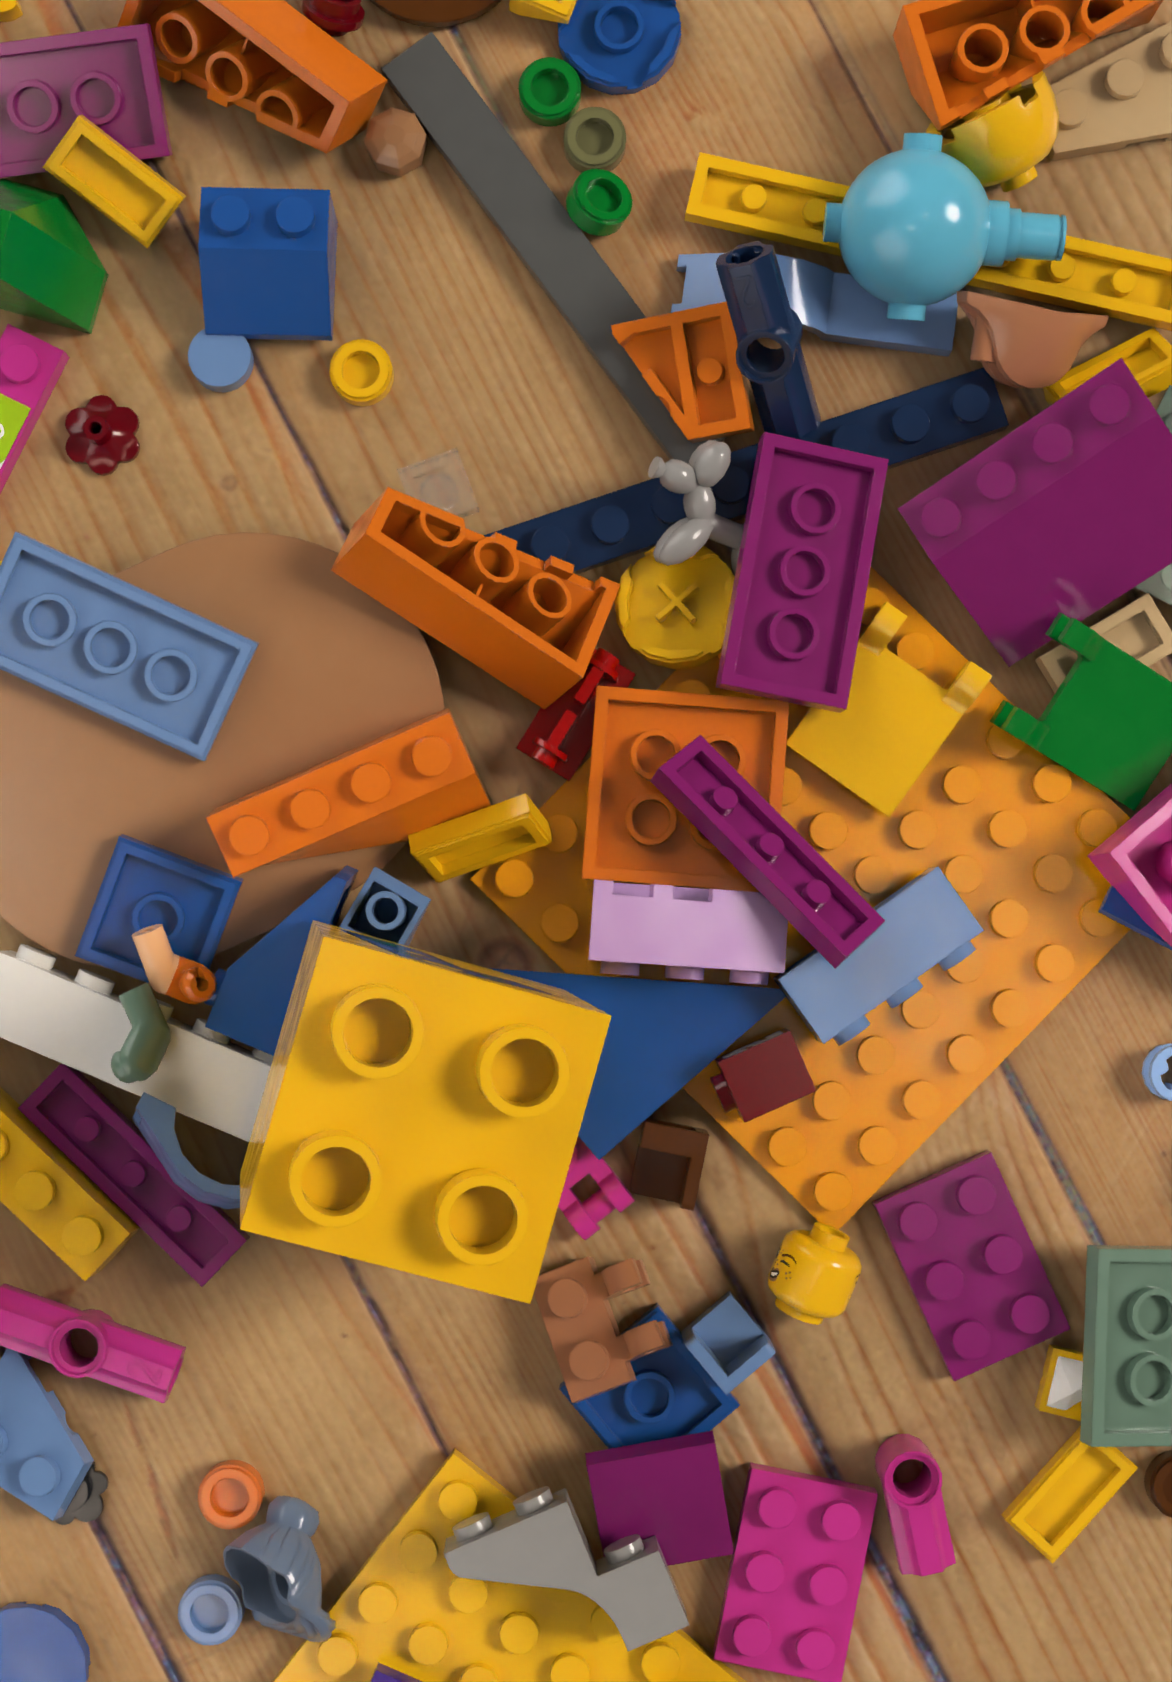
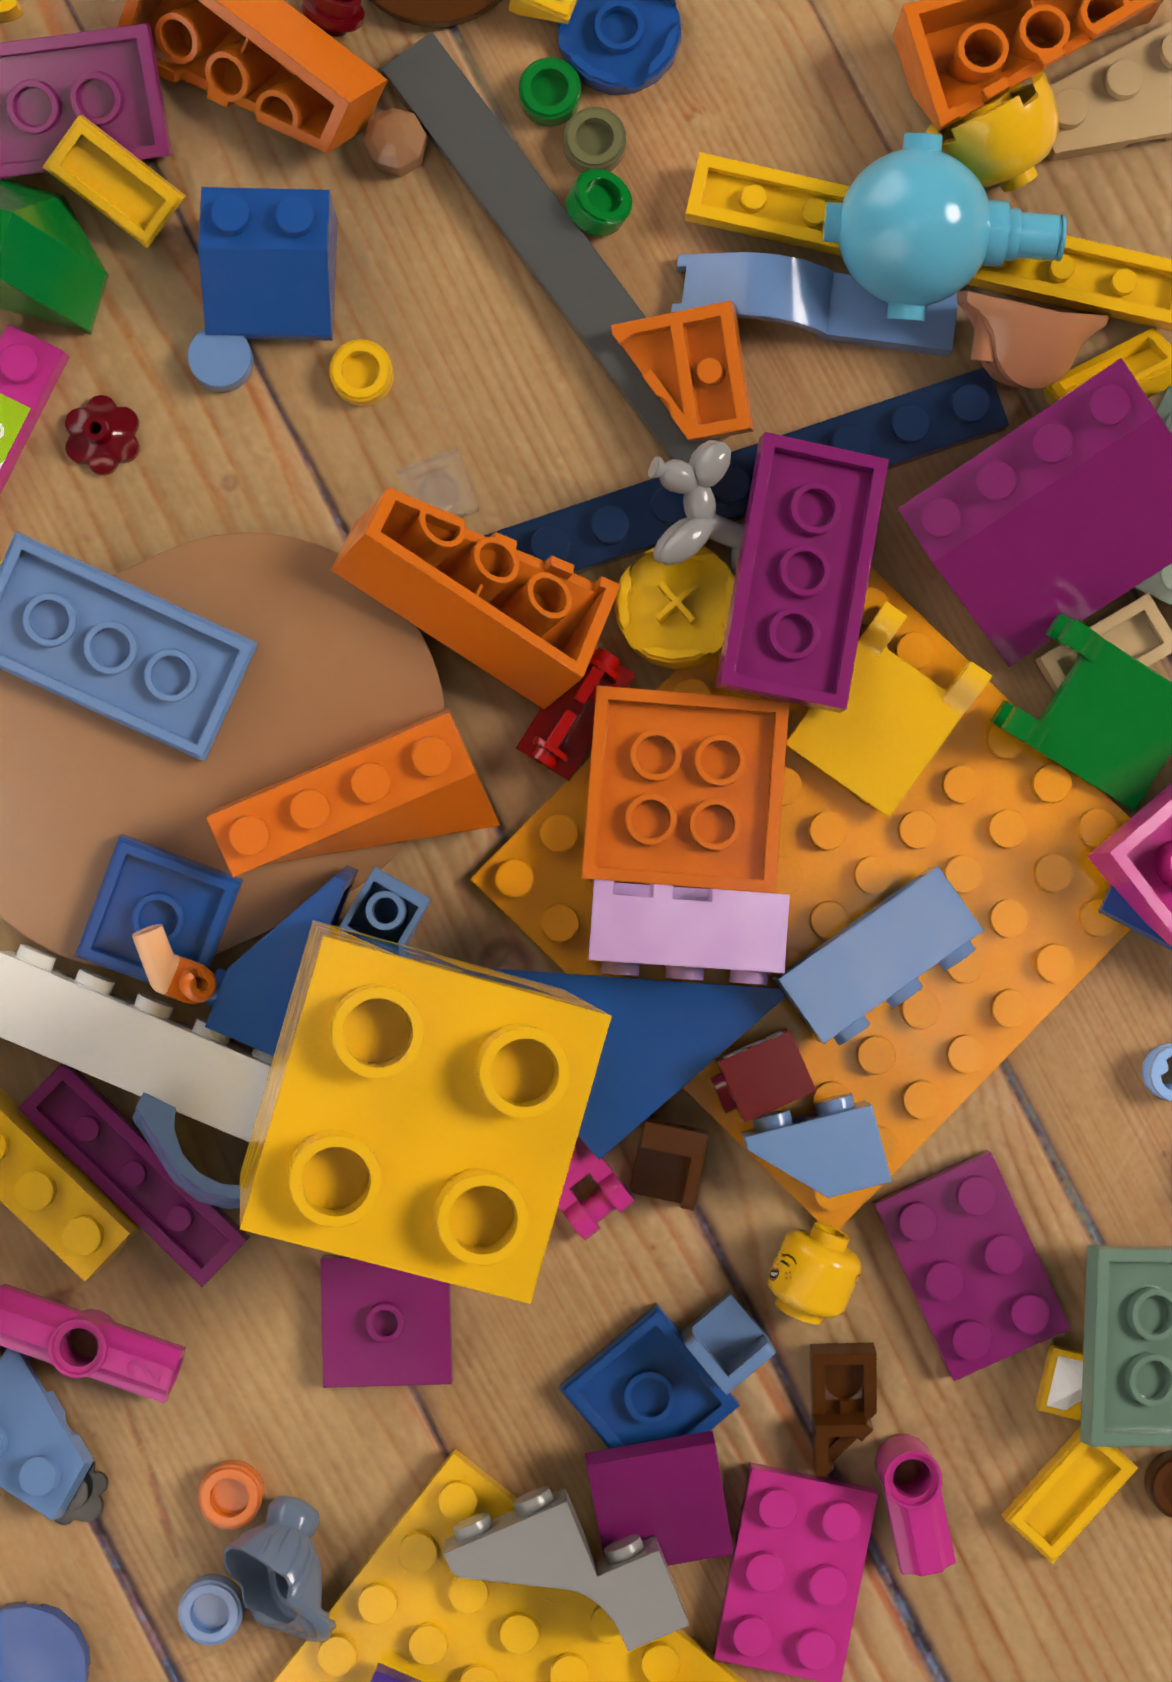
sand green arm [111,983,171,1083] -> none
yellow tile [408,793,553,883] -> none
nougat plate [534,1256,673,1403] -> none
magenta plate [650,735,885,969] -> none
dark blue piece [716,240,821,439] -> none
none -> magenta plate [320,1255,453,1388]
none -> medium blue slope [741,1093,892,1198]
none -> reddish brown slope [810,1342,877,1477]

